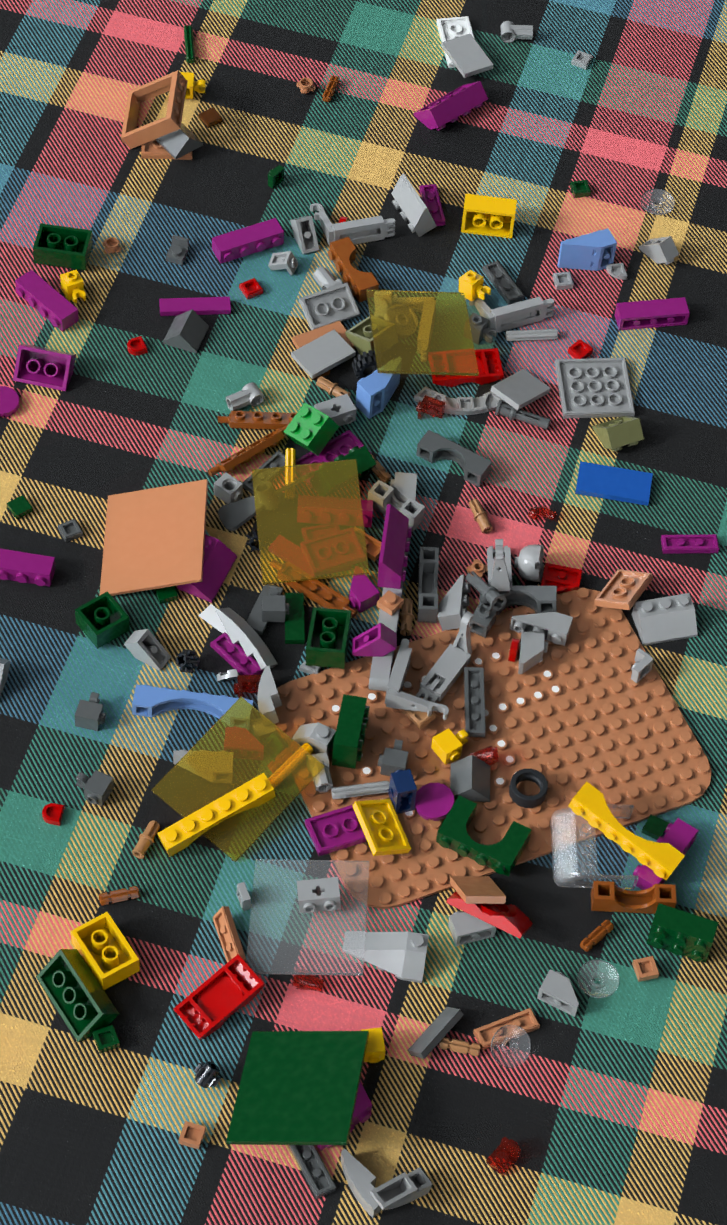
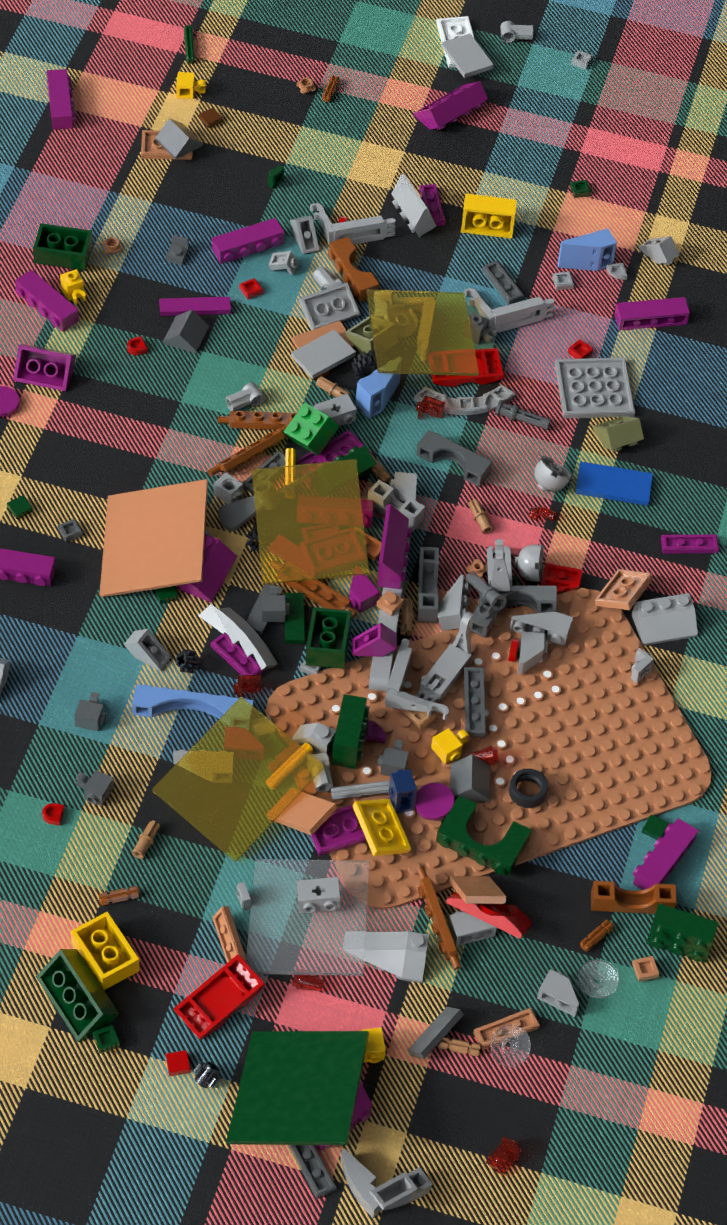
dark green brick [75,591,130,649] -> none
nougat window [121,70,188,149] -> none
yellow arch [157,773,276,857] -> none
nougat plate [178,1121,206,1150] -> none
light grey tile [216,669,238,682] -> none
light grey slope [257,665,282,727] -> none
yellow brick [459,270,491,301] -> none
light grey tile [490,369,551,410] -> none
light grey axle [506,329,558,341] -> none
clear windscreen [550,804,638,889] -> none
yellow arch [568,781,685,880] -> none
clear dish [641,189,675,215] -> none
none -> magenta brick [47,69,76,130]
none -> red tile [165,1050,190,1076]
none -> nougat tile [266,788,337,836]
none -> magenta tile [366,720,386,743]
none -> dark orange plate [416,867,462,970]
none -> light grey cylinder [534,456,572,491]

